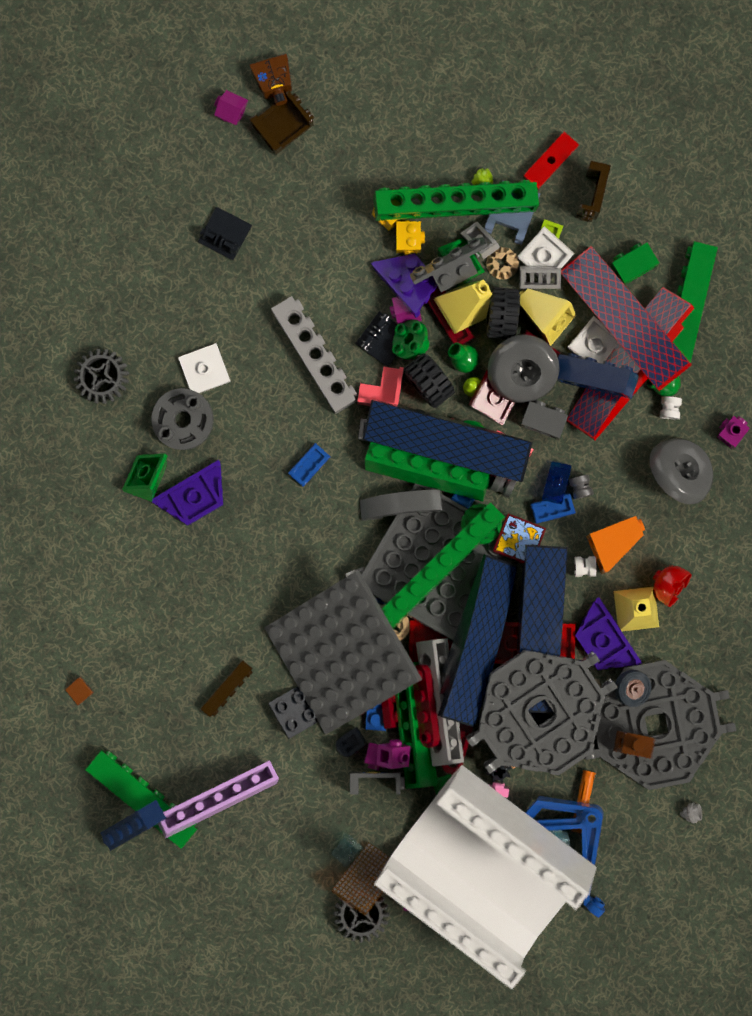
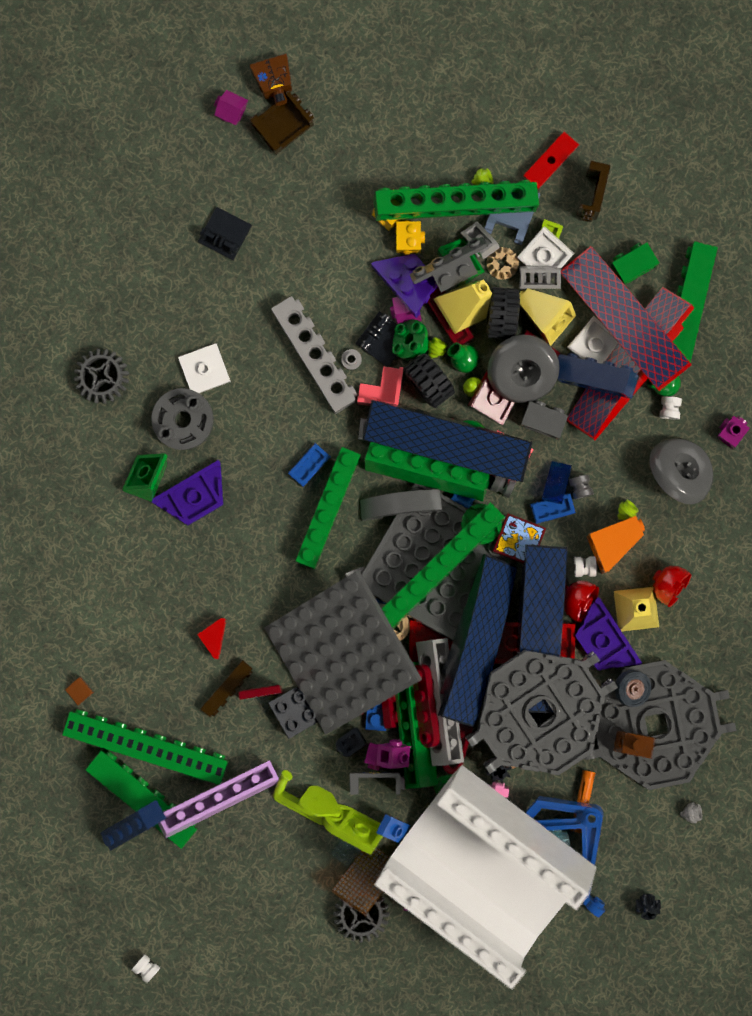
none -> green brick [62,709,229,785]
none -> white wheel [132,954,160,984]
none -> red slope [197,618,227,659]
none -> dark red tile [239,685,283,700]
none -> lime plate [273,770,383,855]
none -> green brick [296,447,361,570]
none -> light grey plate [341,349,362,370]
none -> blue plate [376,814,411,843]
none -> lime plate [428,337,447,358]
none -> red cylinder [564,580,599,622]
none -> lime plate [617,499,639,520]
none -> black gear [635,894,661,920]

